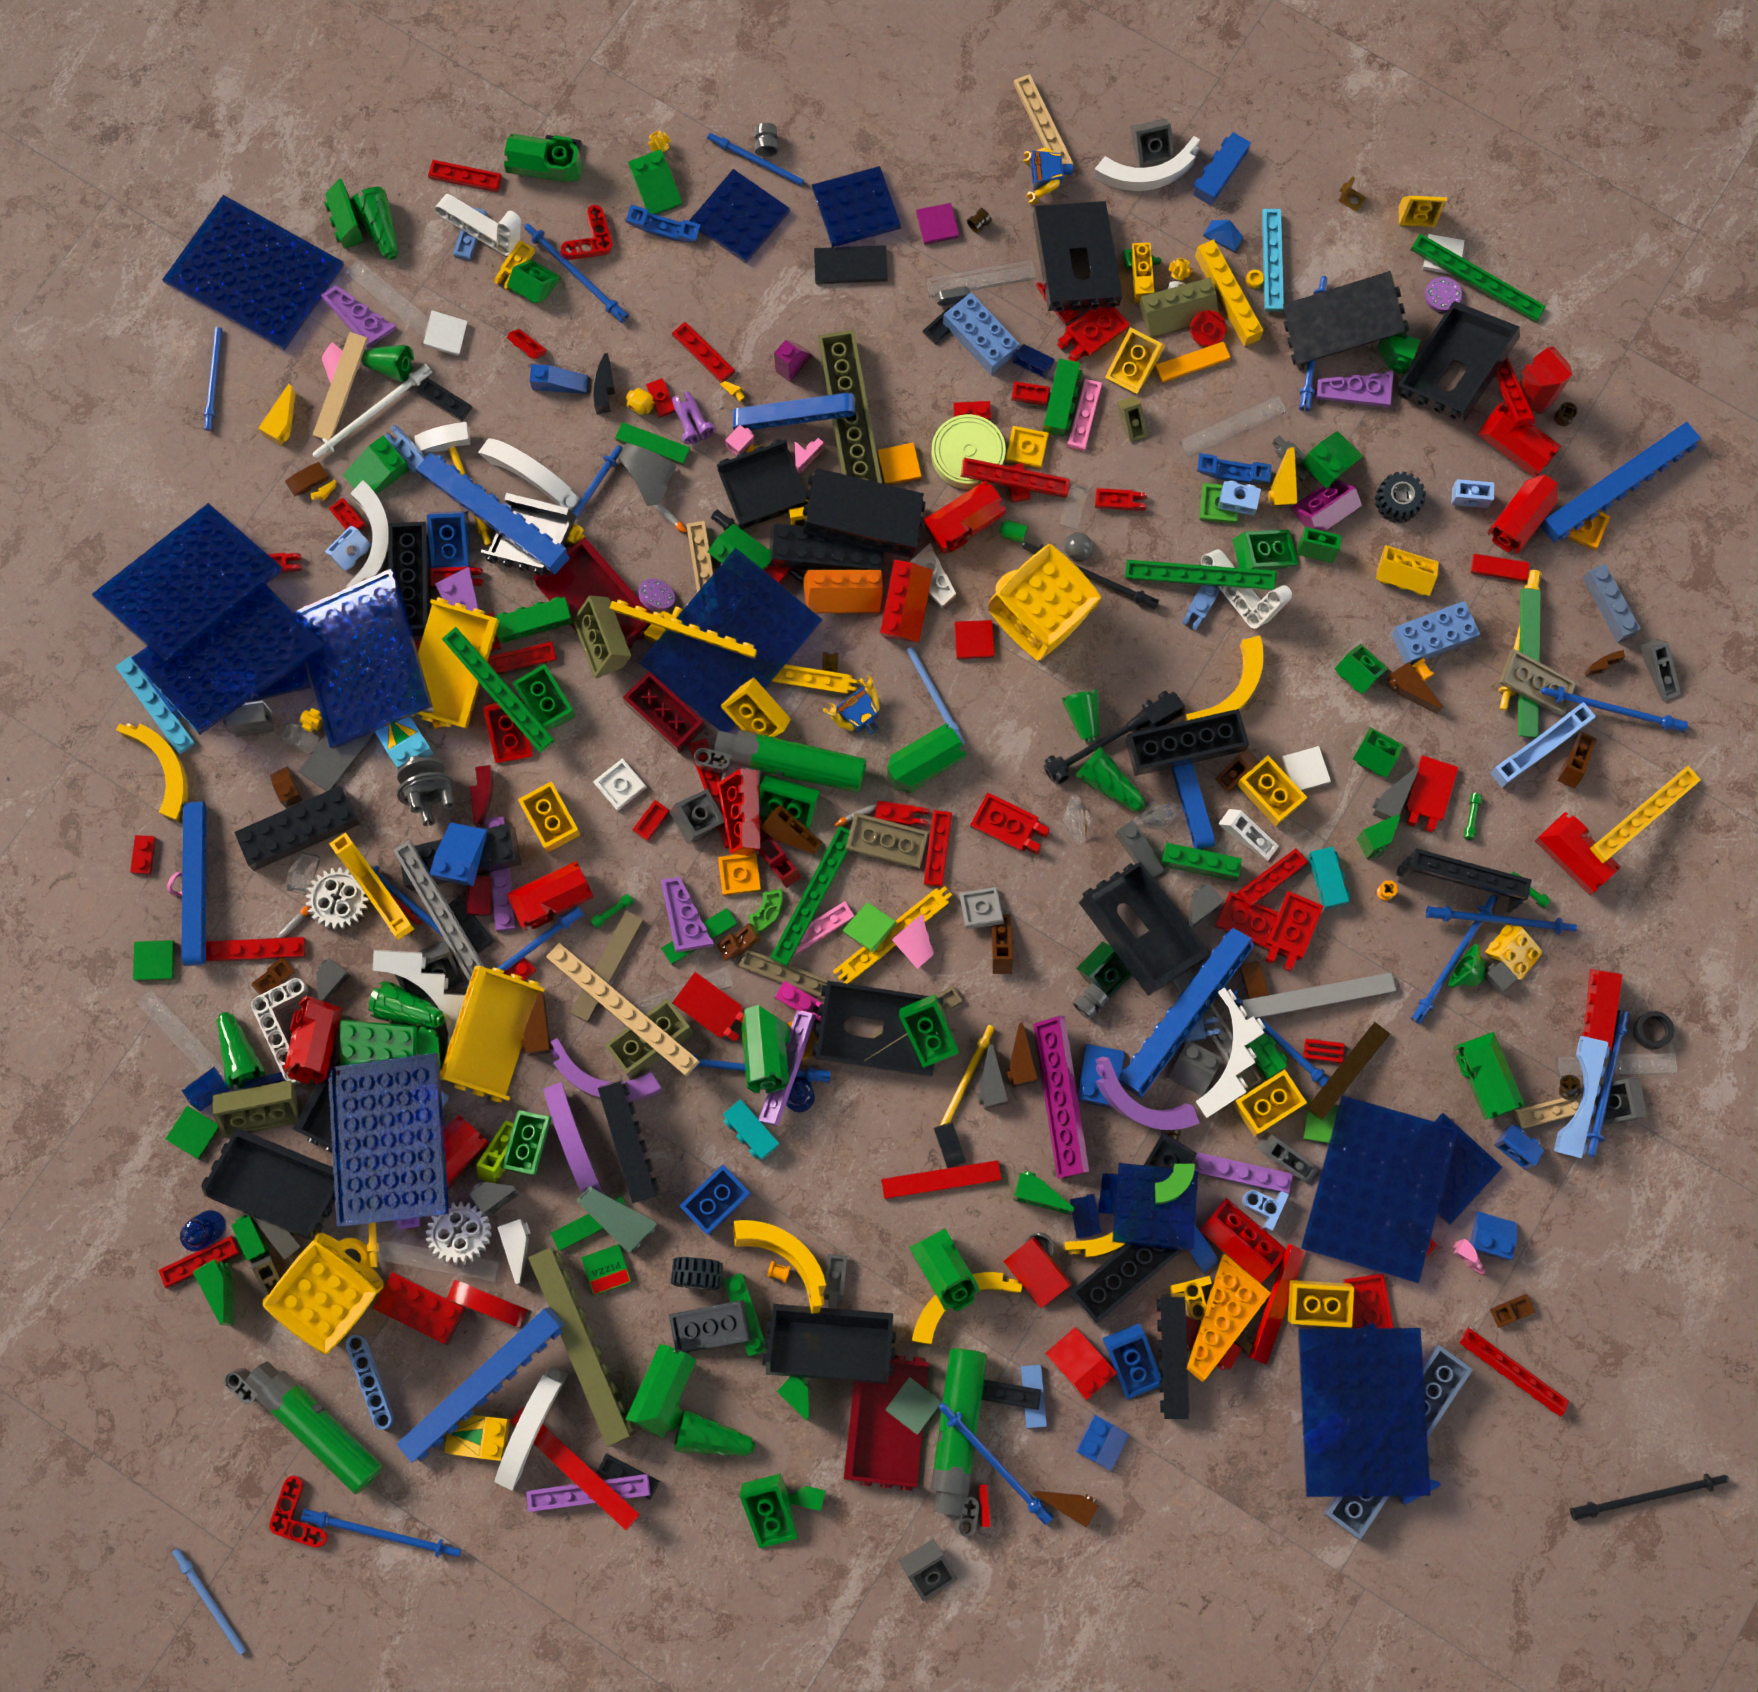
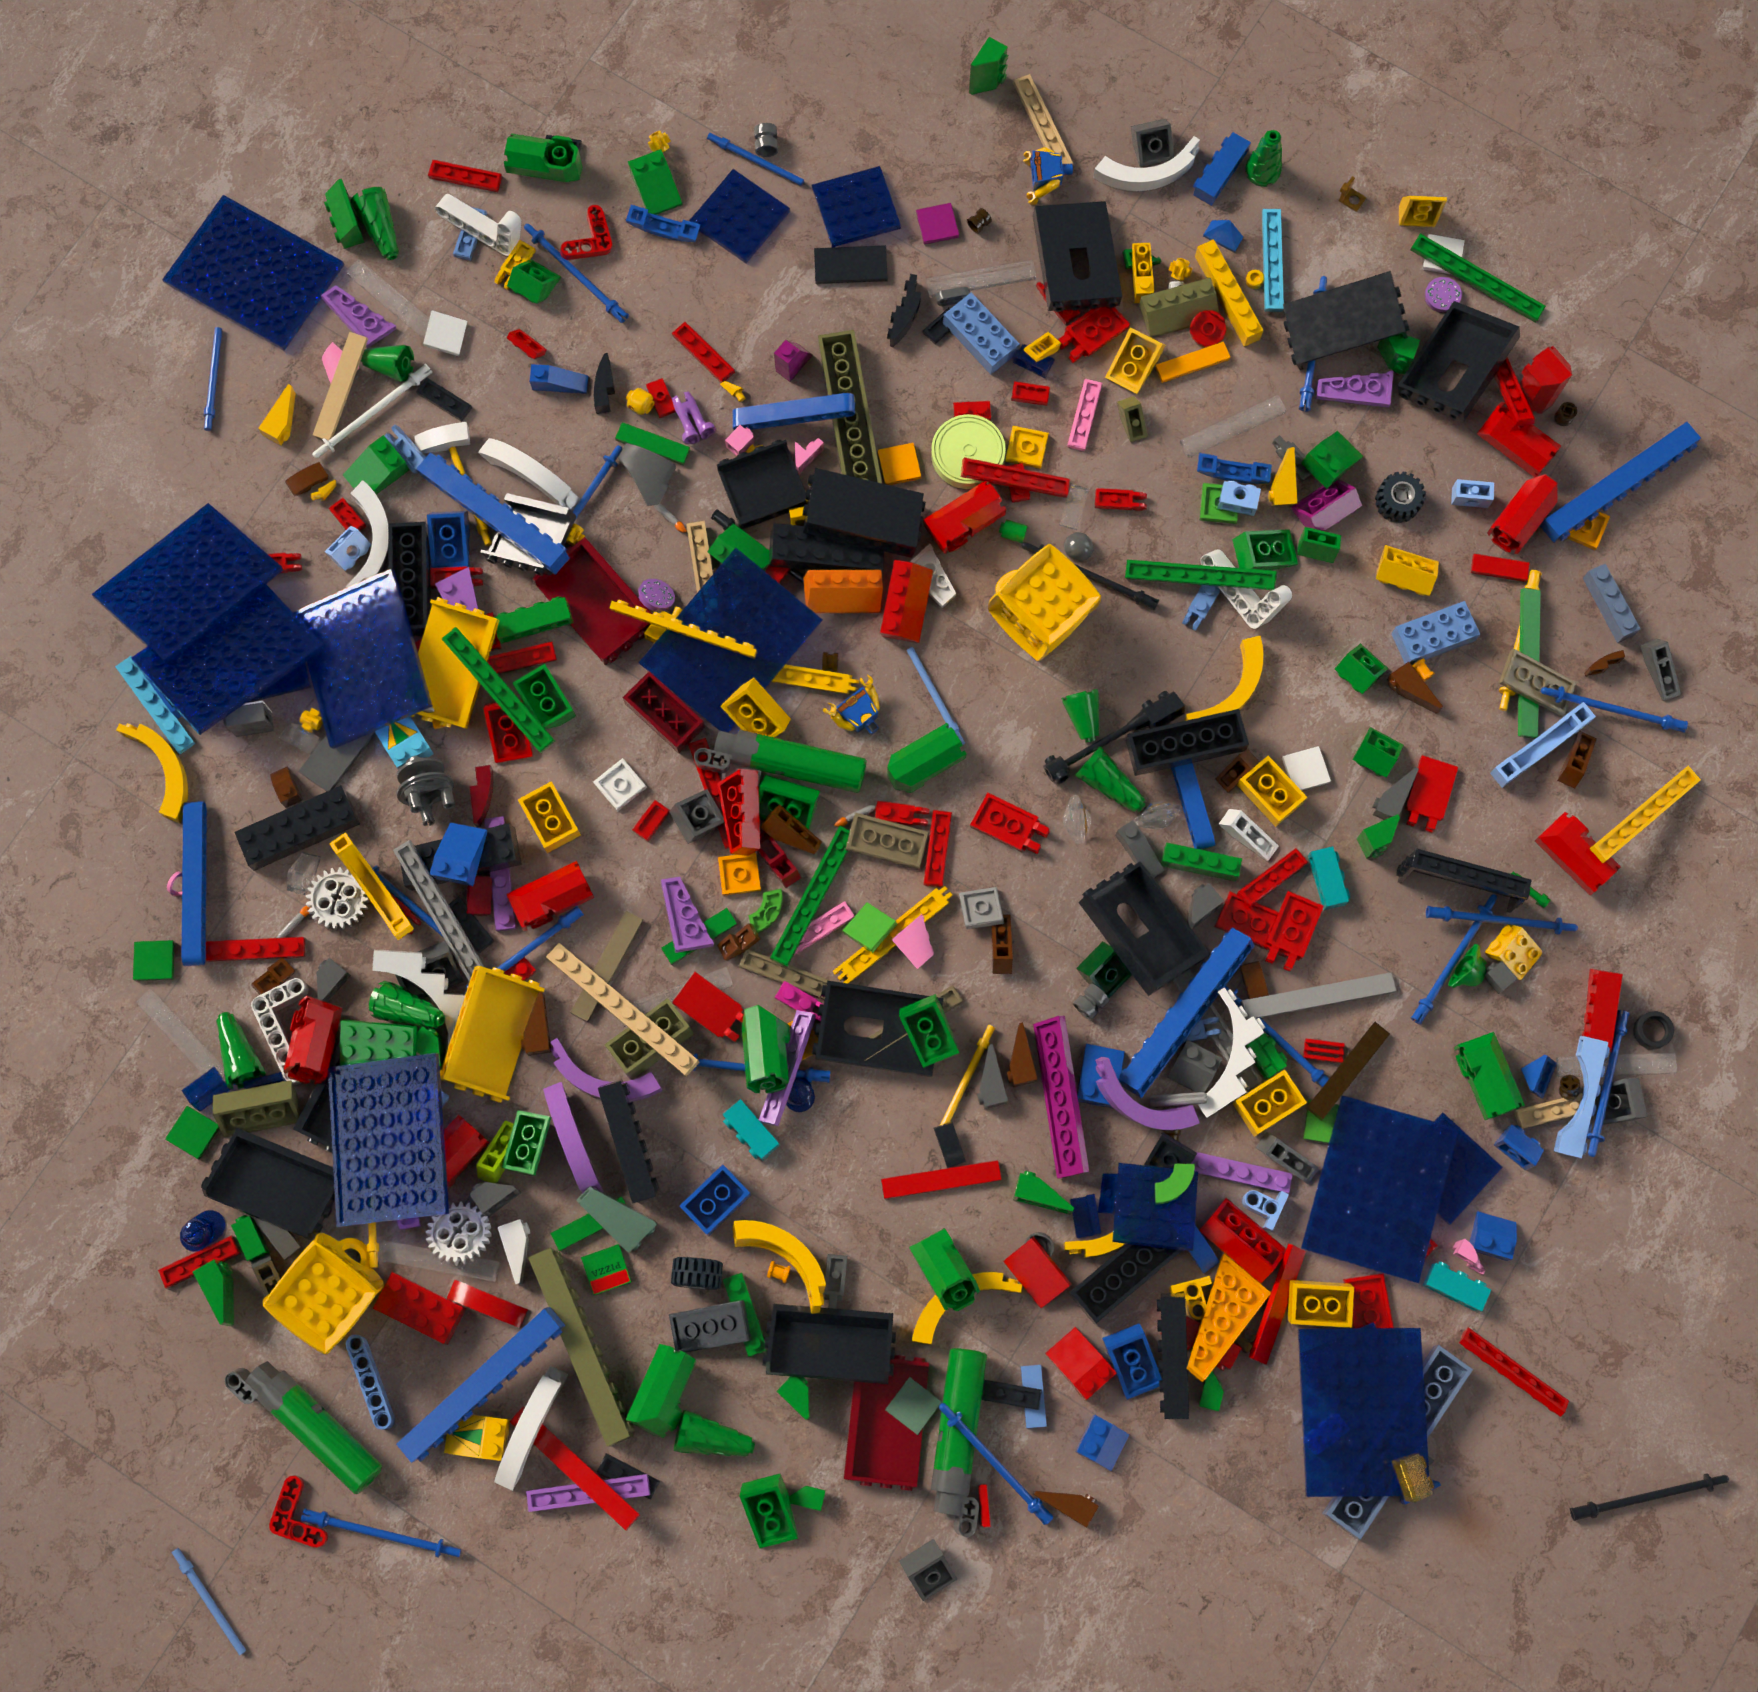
red plate [130,835,156,875] -> none
olive slope [573,595,631,678] -> none
green bar [590,893,635,929] -> none
red tile [954,620,994,659] -> none
green brick [1043,358,1083,437] -> none
light orange bush [1377,880,1398,901] -> none
green bar [1463,793,1482,840] -> none
reddish brown slope [1490,1294,1536,1328] -> none
none -> black slope [887,274,921,347]
none -> green slope [969,37,1009,95]
none -> yellow slope [1024,332,1061,362]
none -> light grey axle [1150,1092,1207,1107]
none -> green slope [1199,1370,1224,1411]
none -> green cone [1245,130,1282,187]
none -> clear yellow slope [1392,1453,1434,1502]
none -> teal brick [1422,1261,1491,1313]
none -> blue slope [1521,1055,1557,1099]

